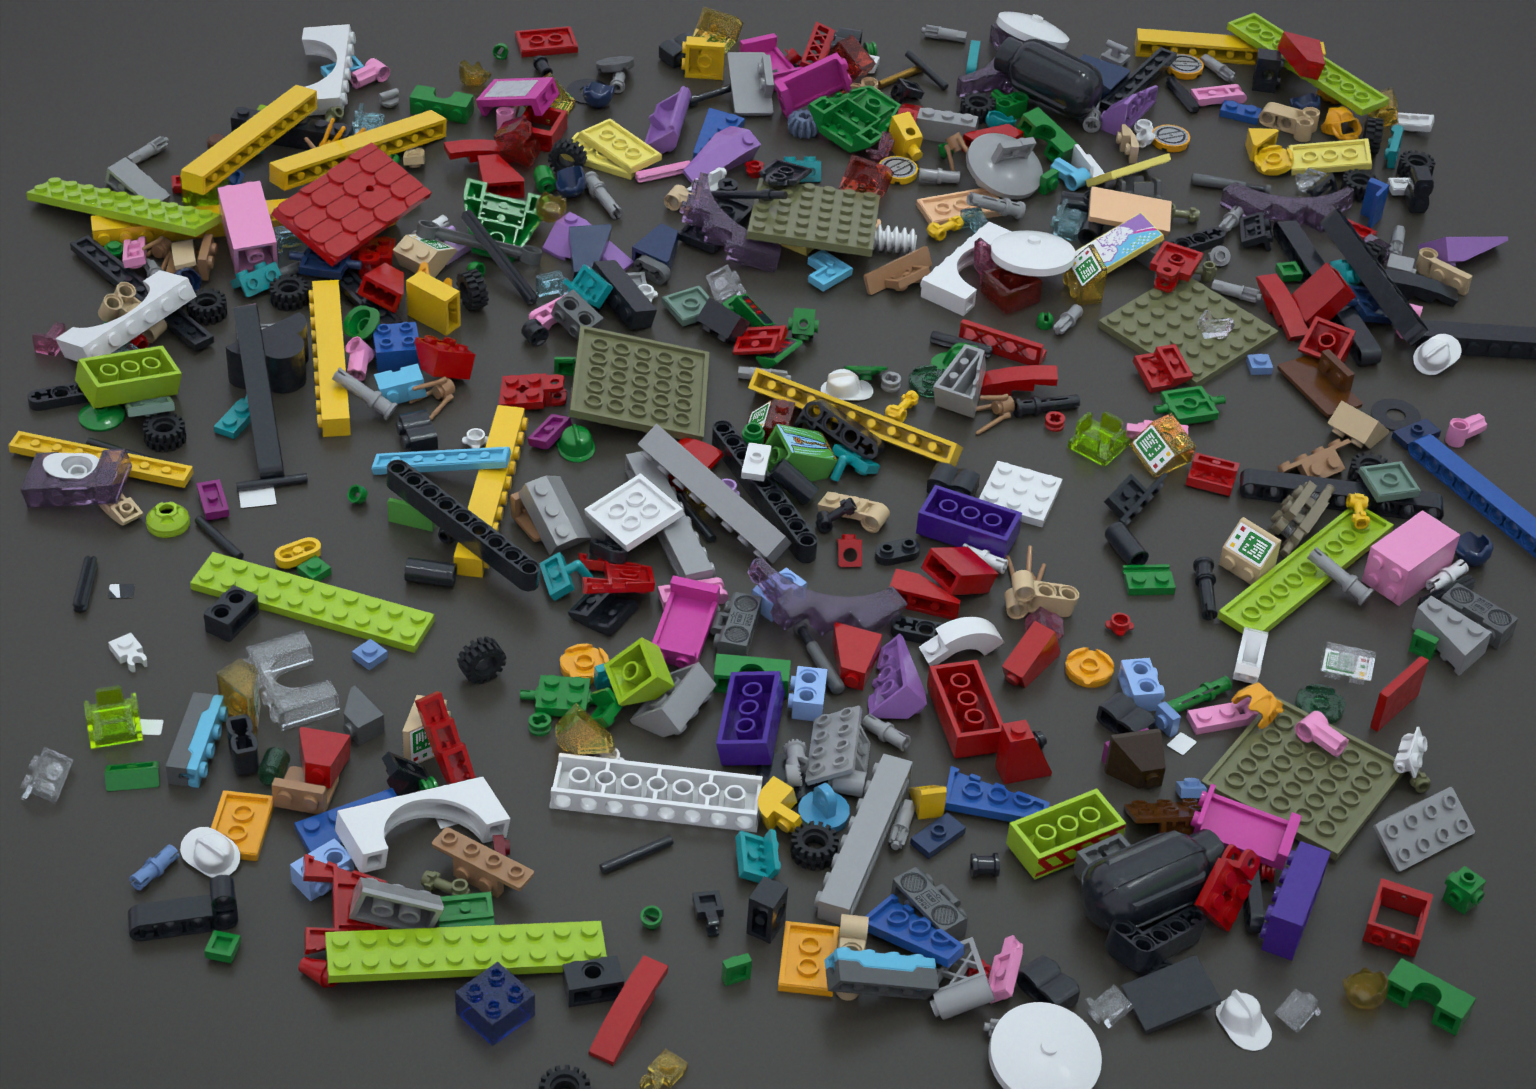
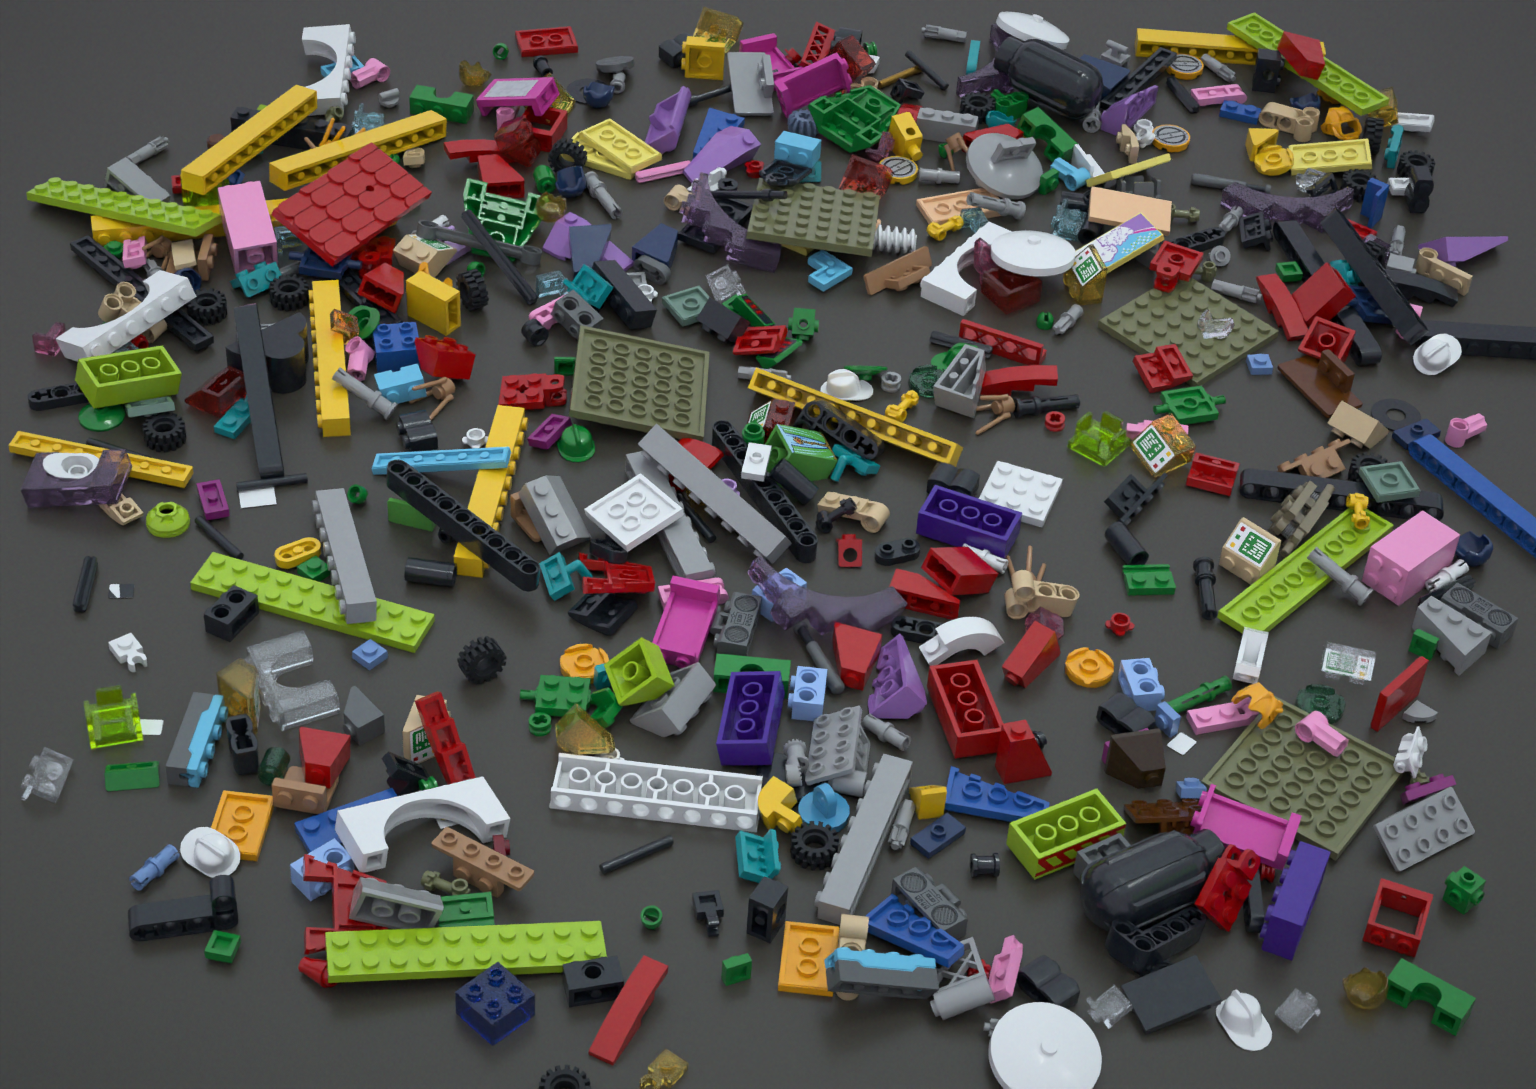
none -> clear red slope [184,366,247,418]
none -> light grey brick [312,488,377,624]
none -> clear orange bracket [330,309,360,345]
none -> medium azure brick [774,131,821,168]
none -> magenta plate [1399,773,1456,805]
none -> light grey tile [1402,700,1438,723]

